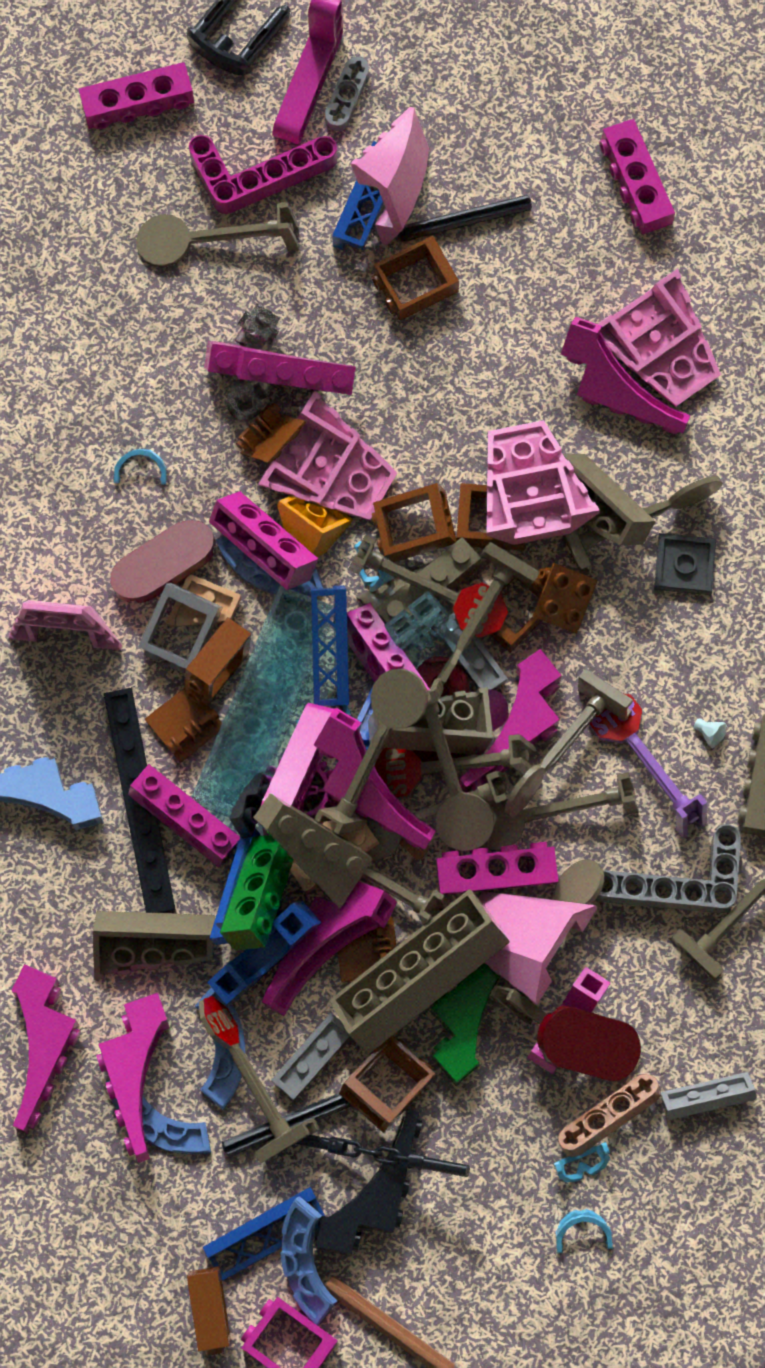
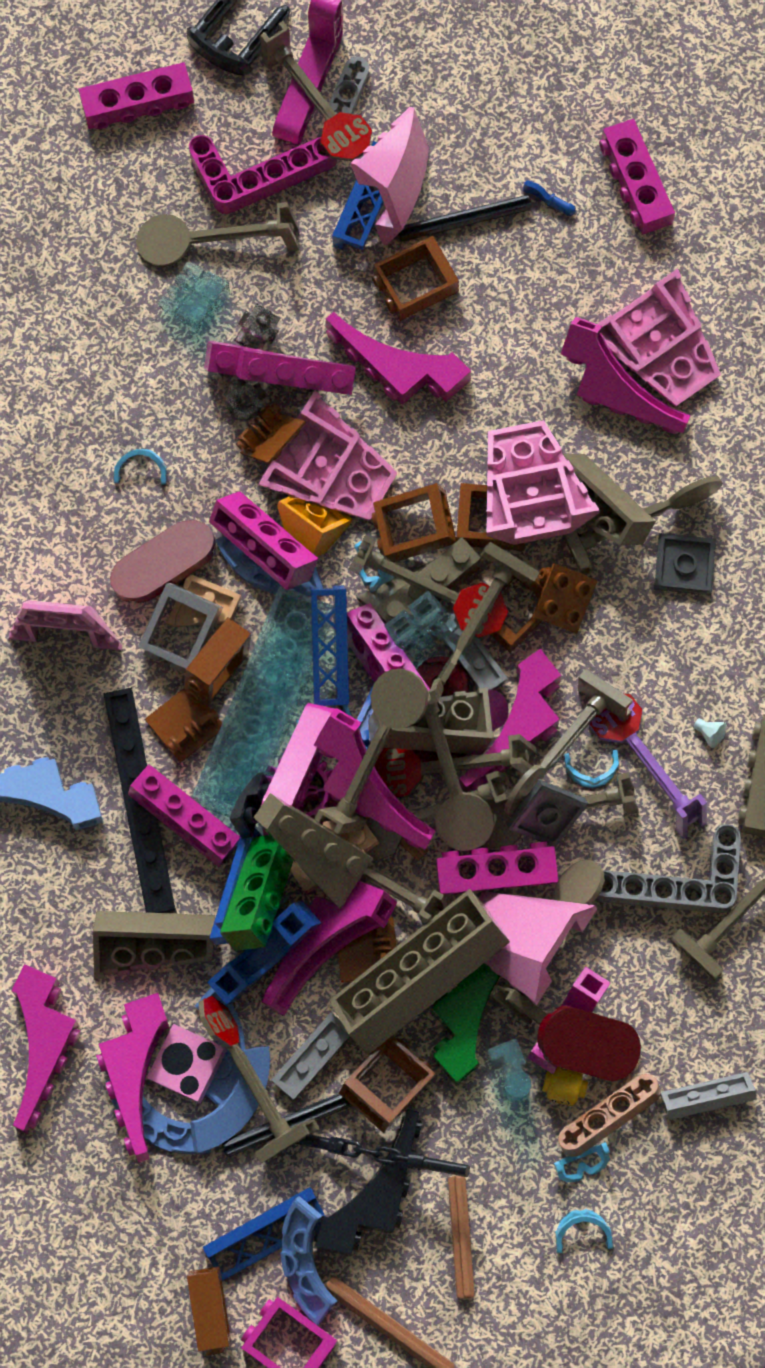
none -> bright pink tile [146,1024,227,1104]
none -> clear light blue legs [158,262,231,335]
none -> medium blue tile [190,1046,270,1153]
none -> dark tan piece [260,21,372,162]
none -> dark pink arch [326,312,471,405]
none -> nougat axle [448,1176,475,1299]
none -> clear light blue legs [486,1038,531,1103]
none -> dark grey tile [506,779,589,847]
none -> blue piece [523,180,576,216]
none -> yellow head [542,1067,588,1106]
none -> medium azure helmet [564,750,619,788]

